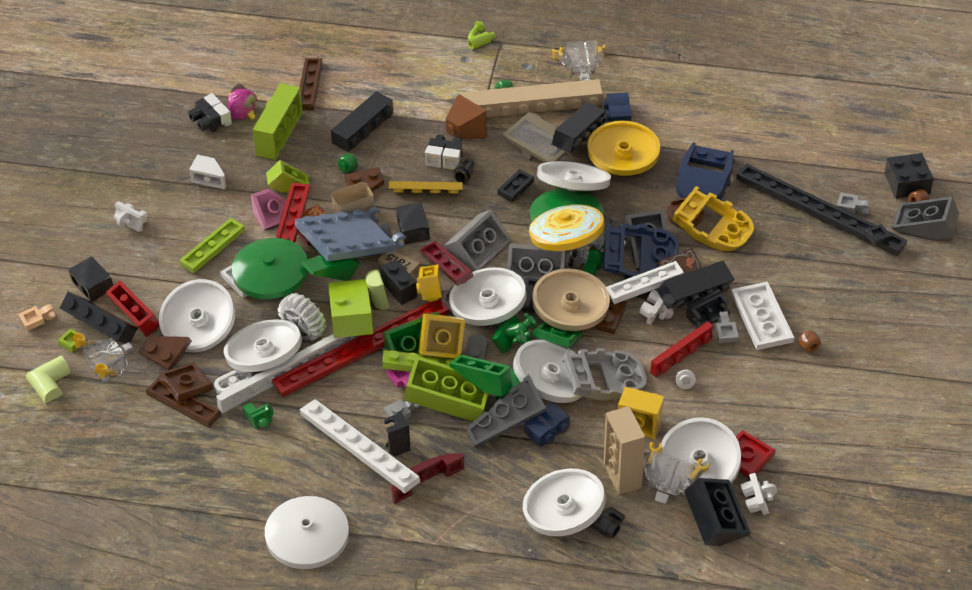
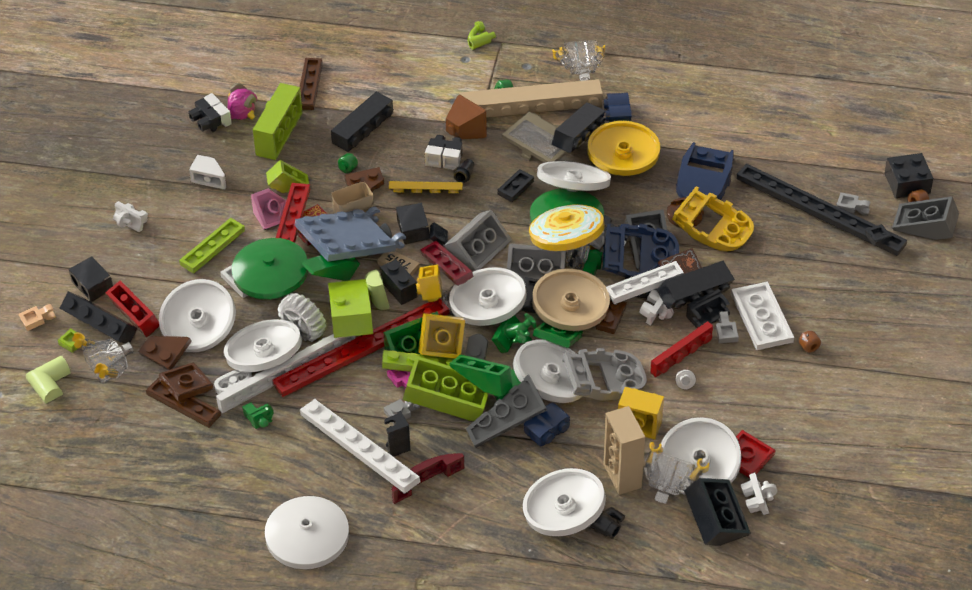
none -> black tile [430,222,448,247]

